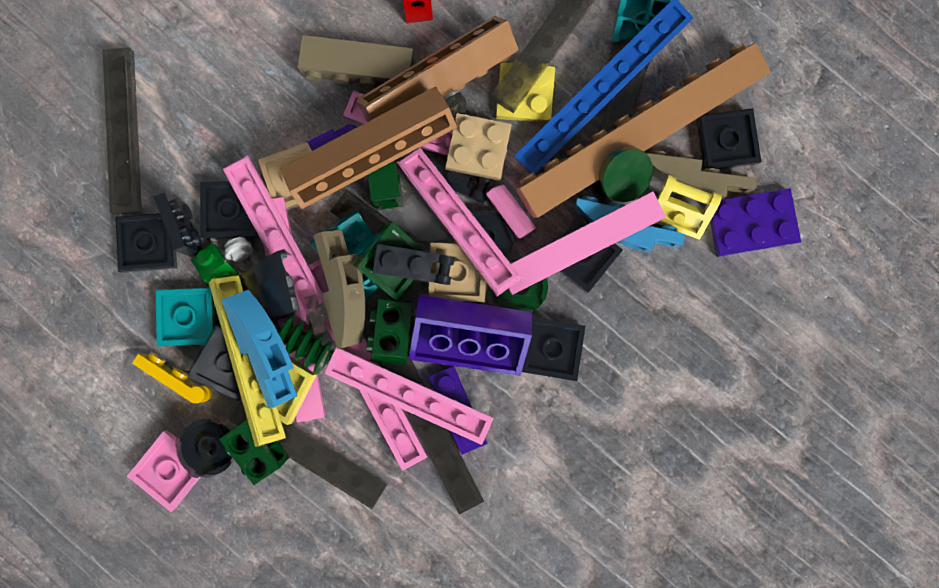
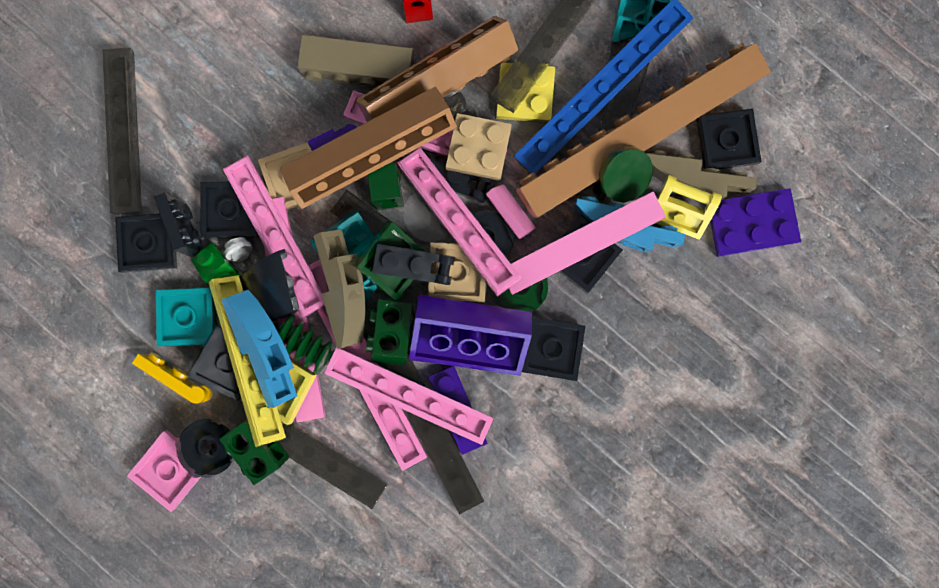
clear smoke plate [304,294,329,335] -> none

